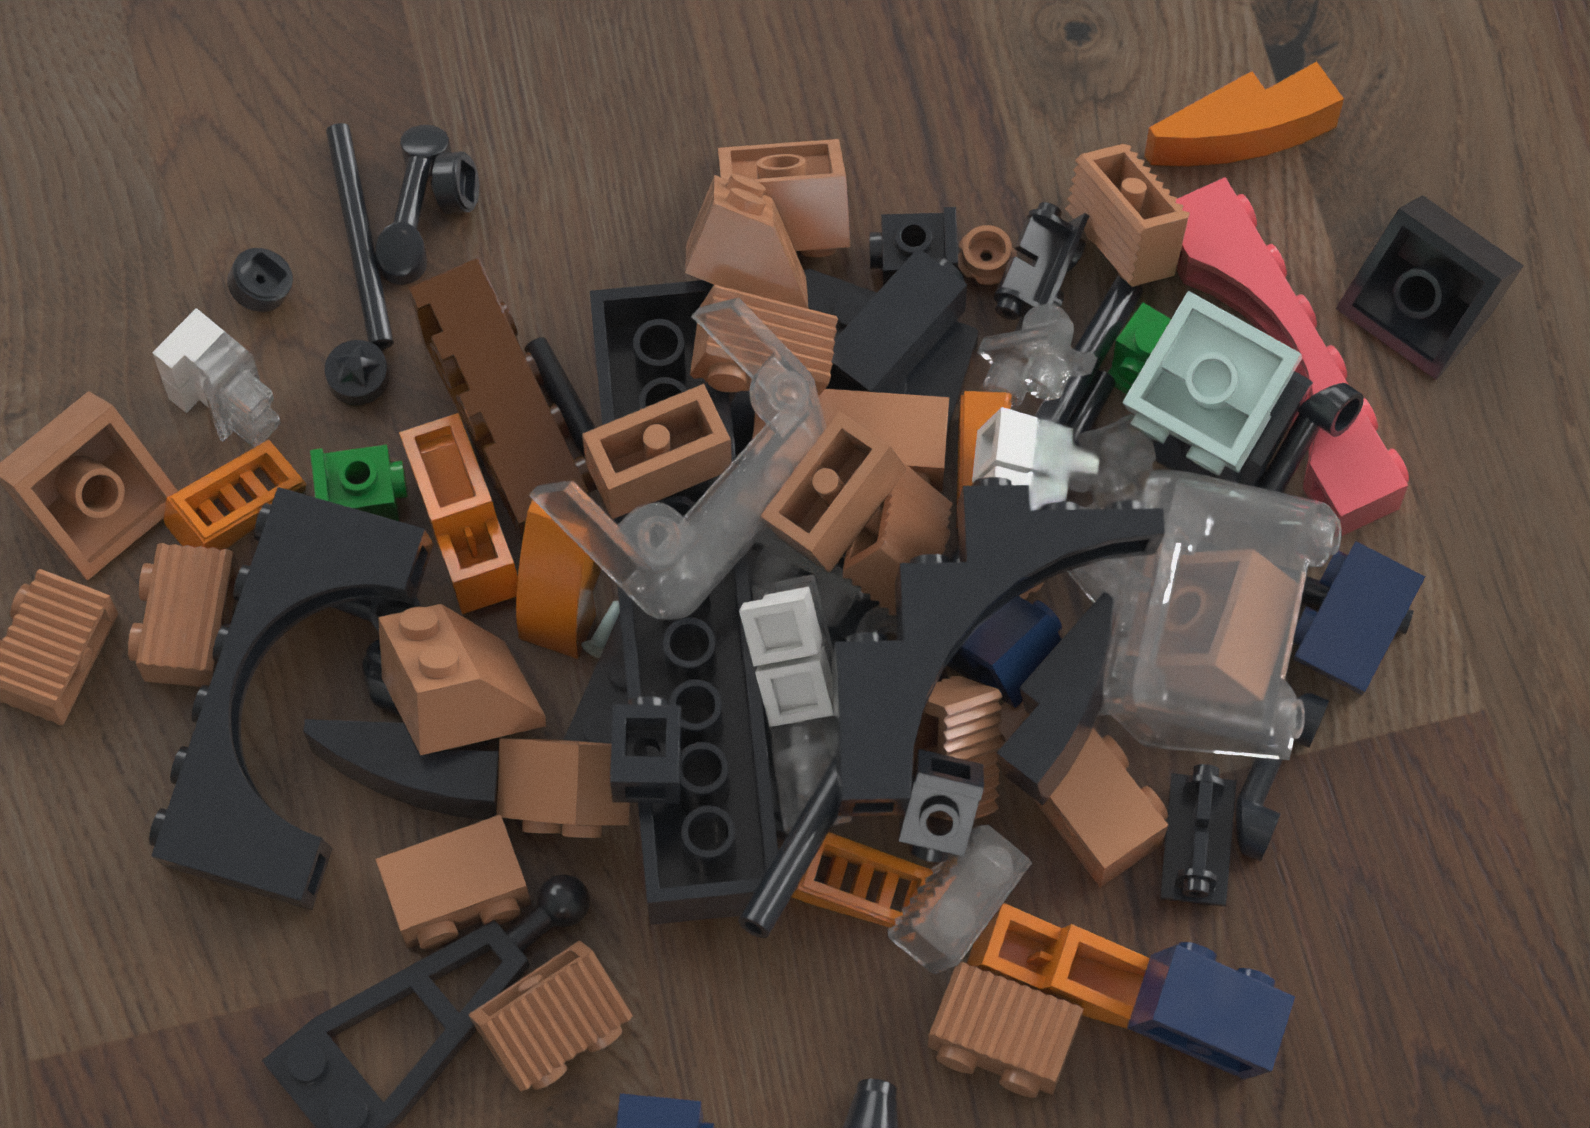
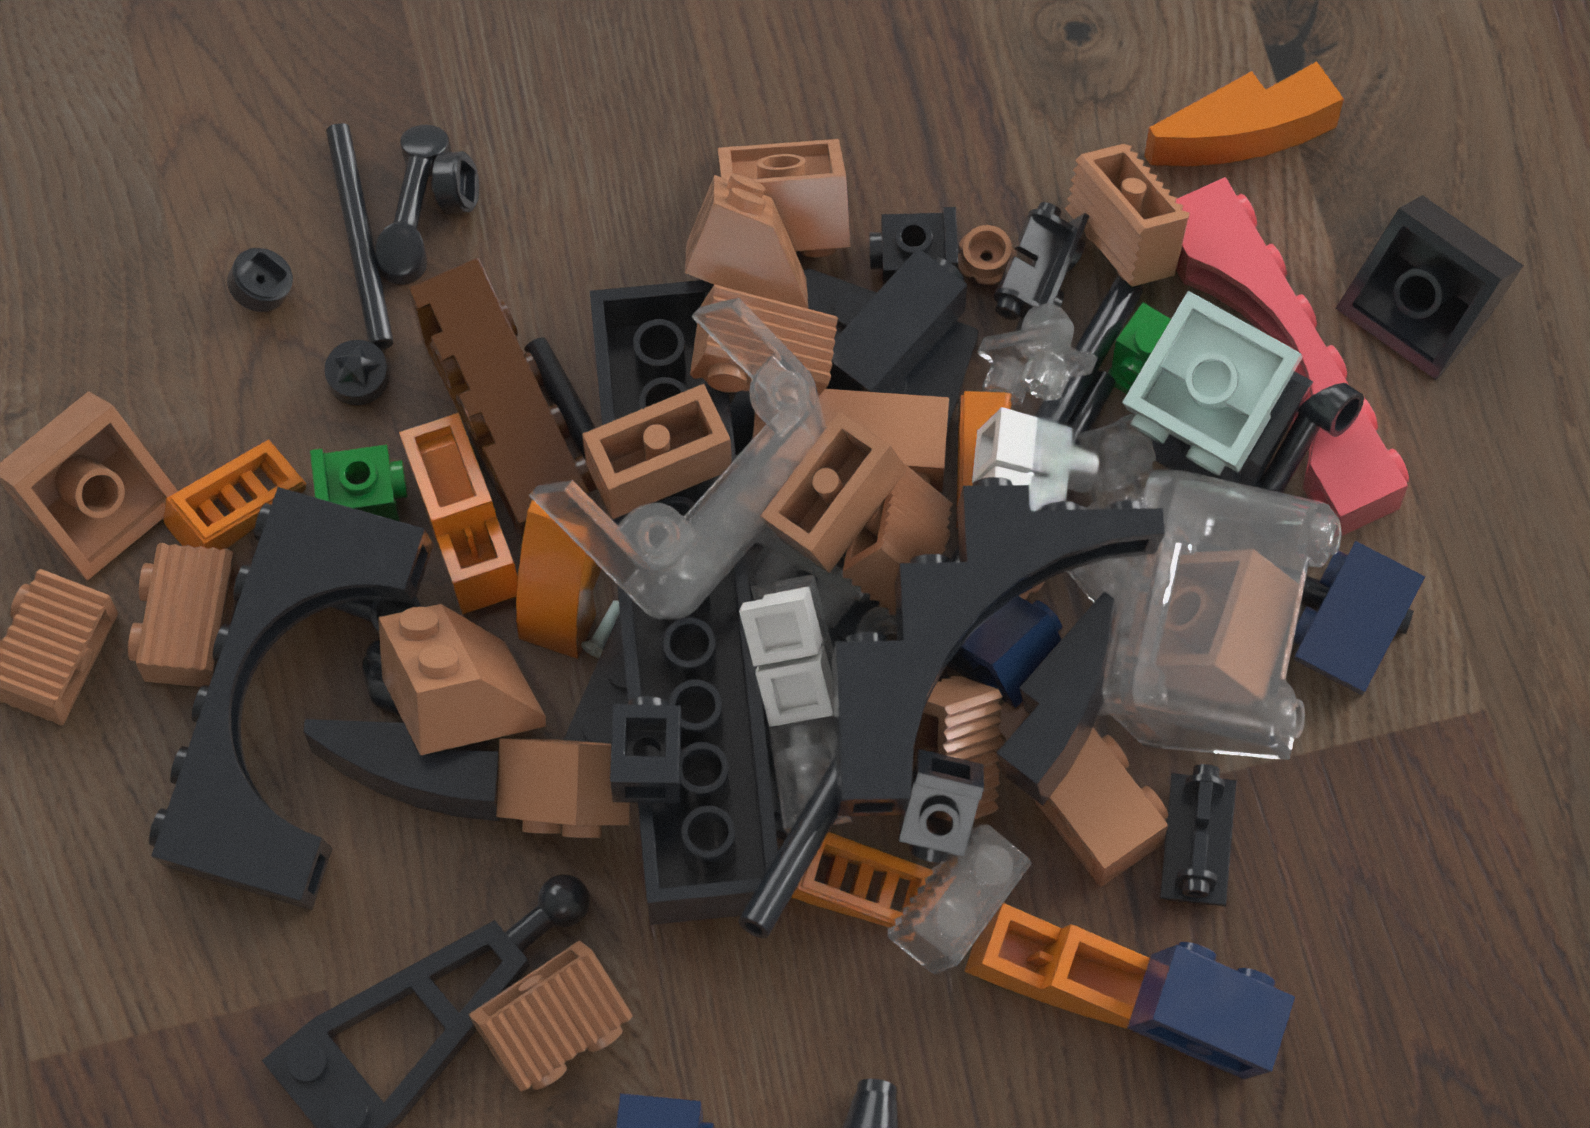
clear hips [152,308,281,448] -> none
nougat brick [376,814,531,949] -> none
nougat brick [928,961,1083,1098] -> none
black bar [1235,692,1330,862] -> none

